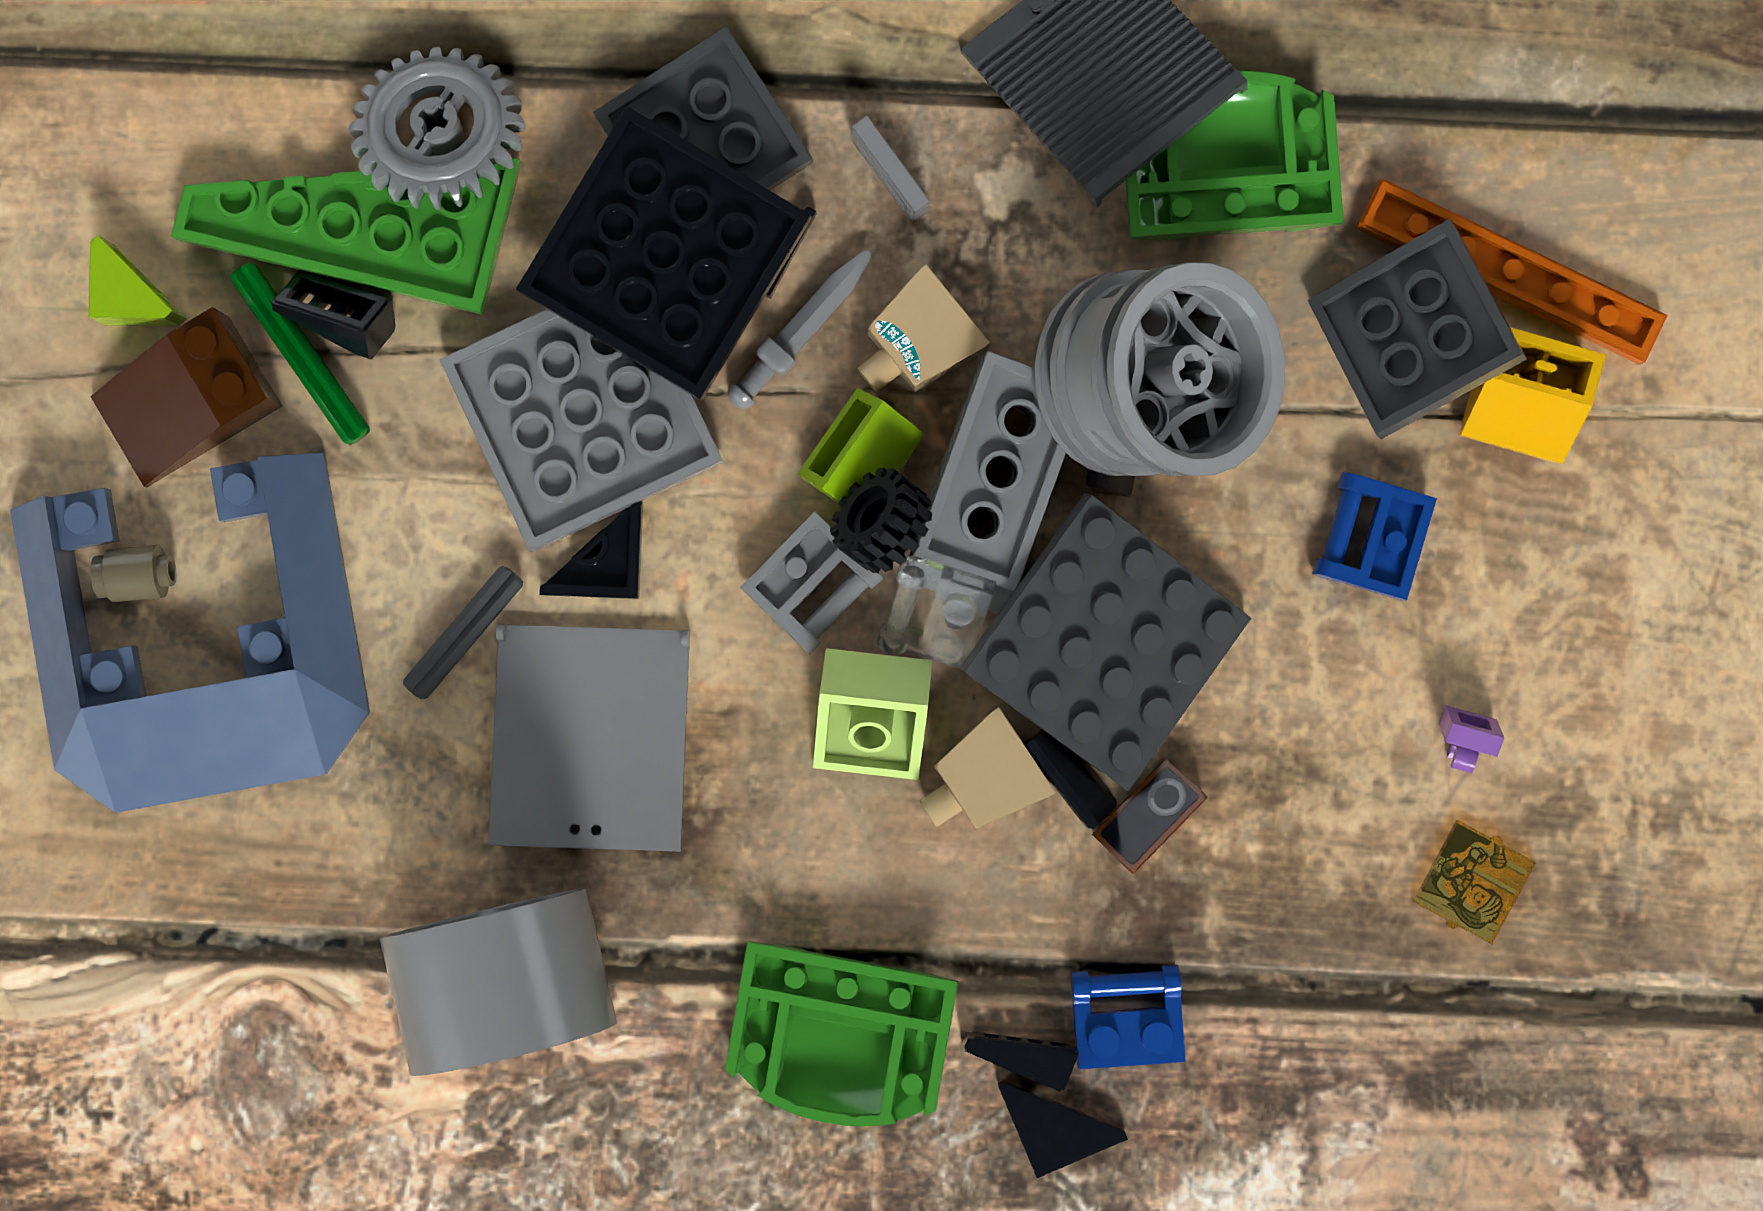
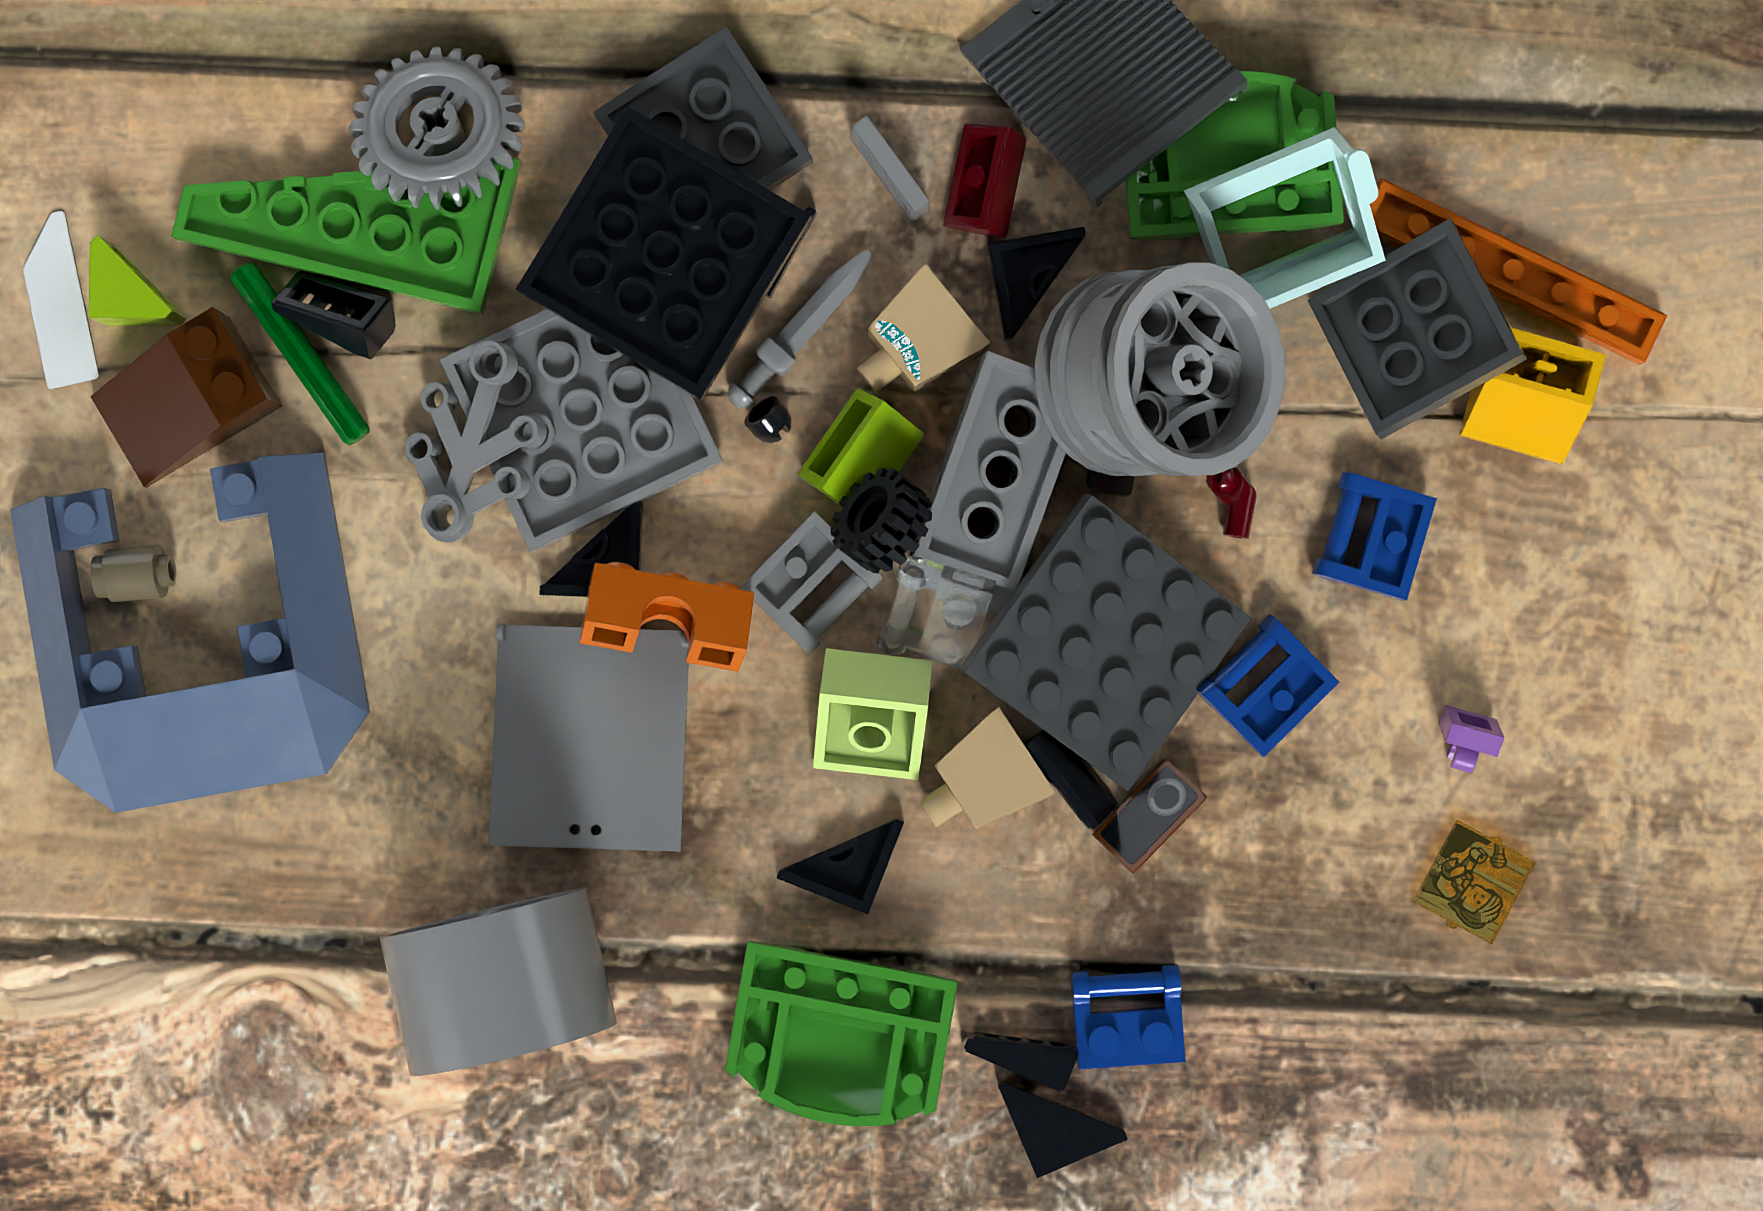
dark grey axle [403,566,523,699] -> none
none -> white sticker [23,211,99,389]
none -> light grey plant [404,341,547,543]
none -> orange arch [579,562,755,672]
none -> black hinge [744,396,792,443]
none -> black tile [777,819,904,914]
none -> dark red slope [943,124,1026,239]
none -> black tile [987,227,1086,342]
none -> light aqua piece [1184,127,1386,309]
none -> blue plate [1196,614,1339,757]
none -> dark red arm [1206,467,1257,539]

